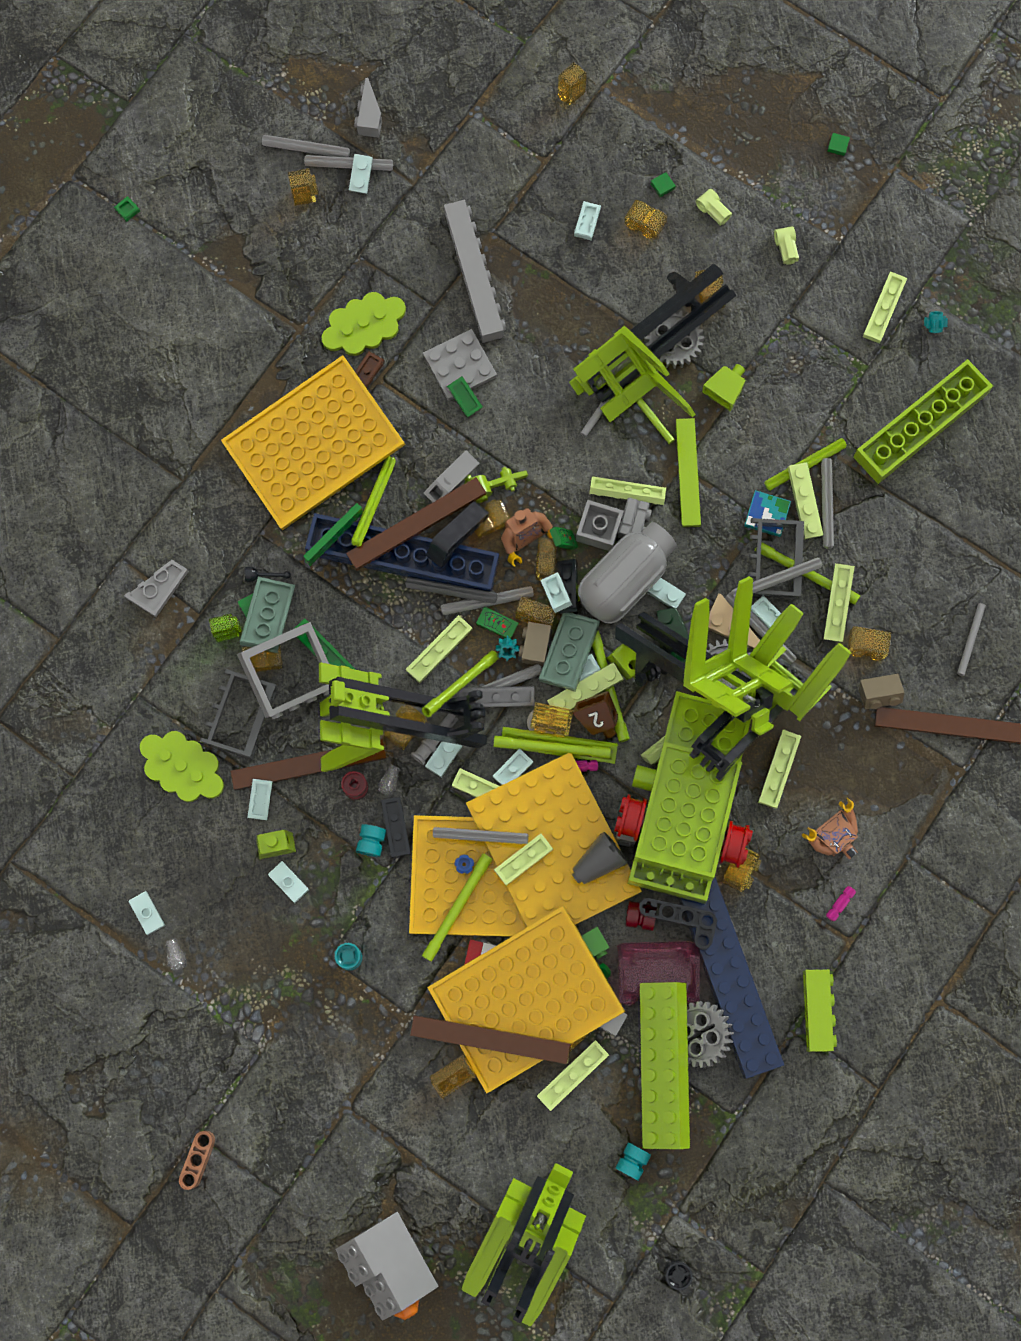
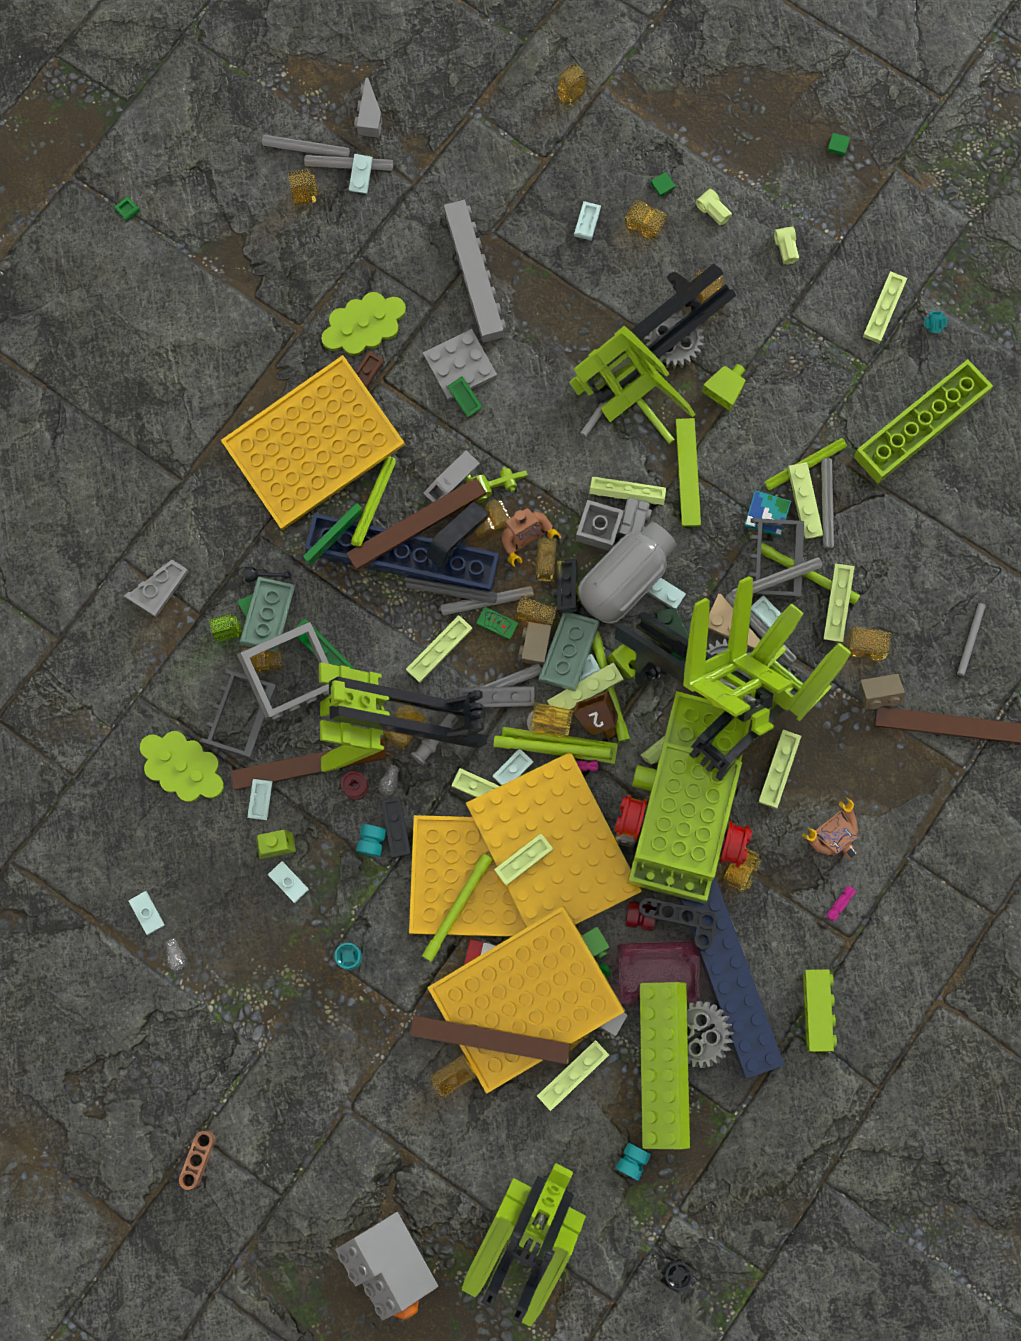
lime piece [422,651,499,717] -> none
light aqua plate [425,742,462,778] -> none
light grey axle [433,827,529,844] -> none
blue plate [455,854,474,874] -> none
teal gear [496,636,519,661] -> none
light aqua plate [541,572,572,613] -> none
green tile [550,527,578,550] -> none
dark grey cone [572,832,628,884] -> none

